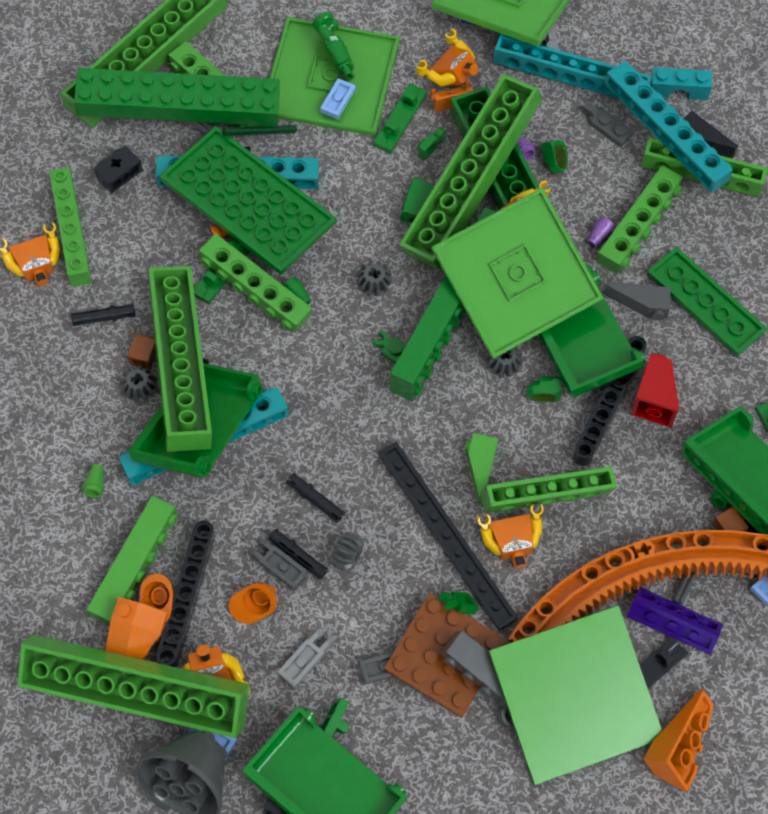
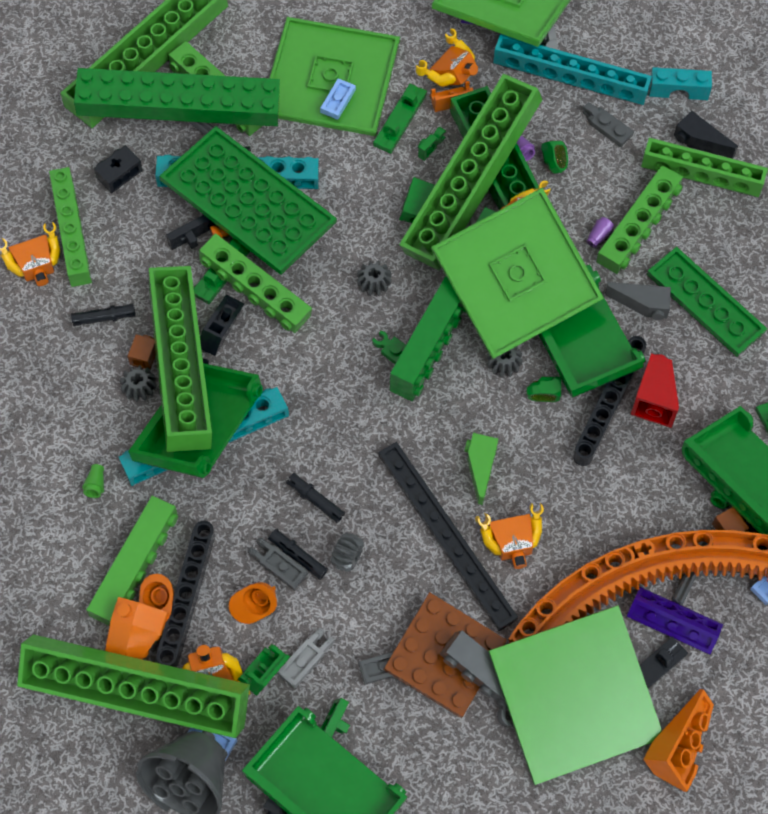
dark green bar [222,125,297,136] -> none
green cone [283,277,312,304] -> none
green piece [312,11,355,80] -> none
green plate [438,591,479,615] -> none
bright green brick [480,466,617,513] -> none
teal brick [605,61,733,193] -> none
none -> black hinge [166,215,217,250]
none -> black slope [200,294,245,356]
none -> green hinge [237,644,290,696]

